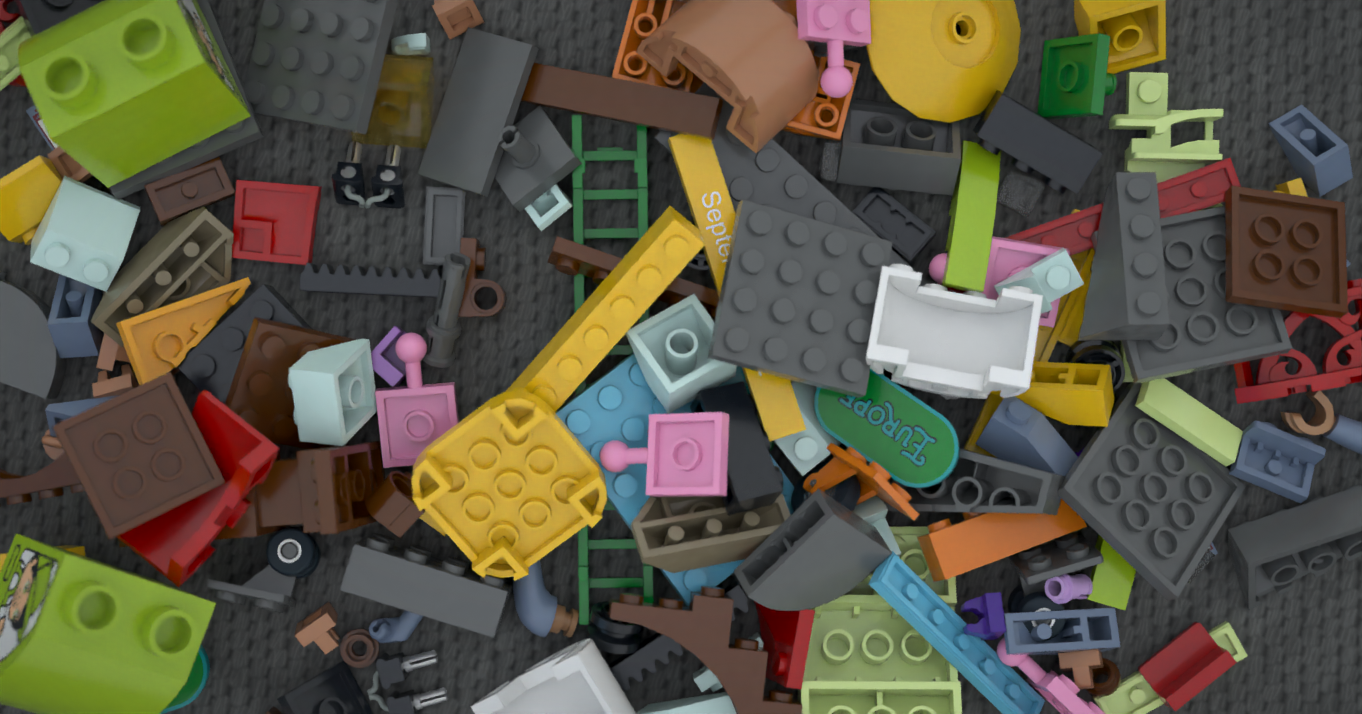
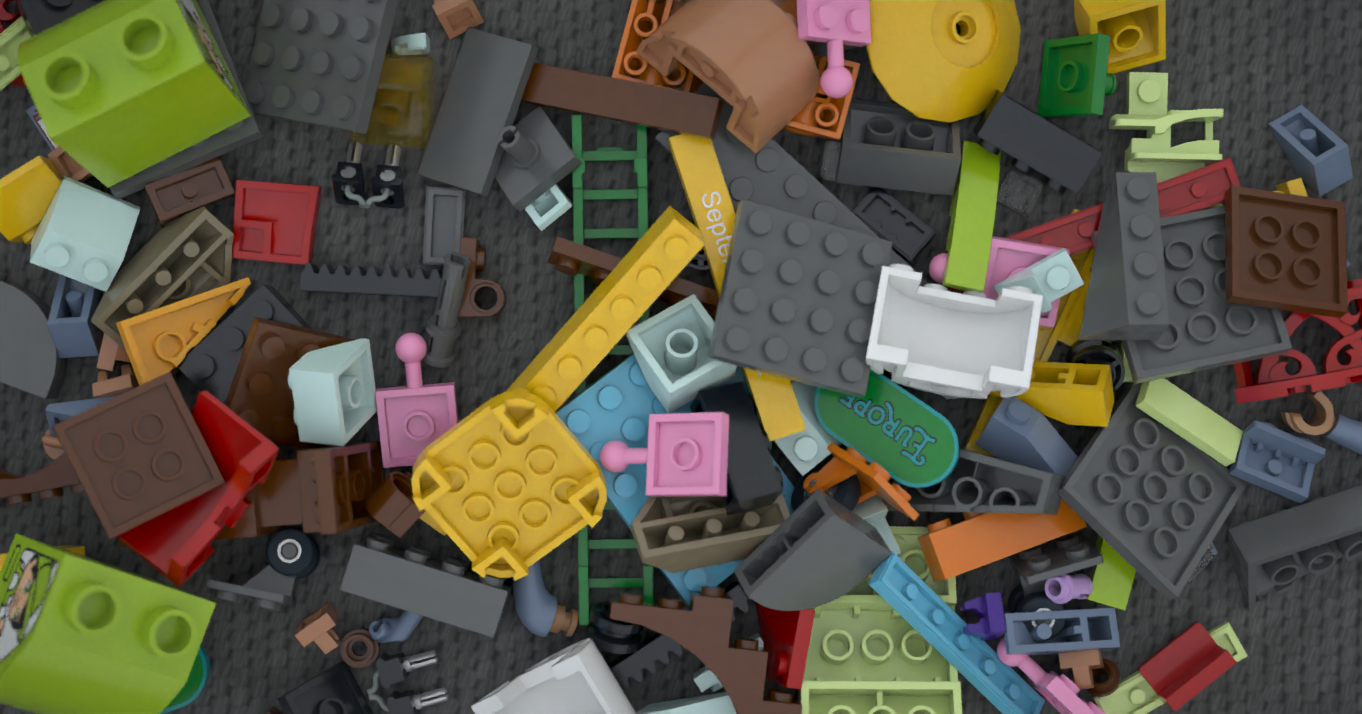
medium lavender panel [371,326,406,387] -> none

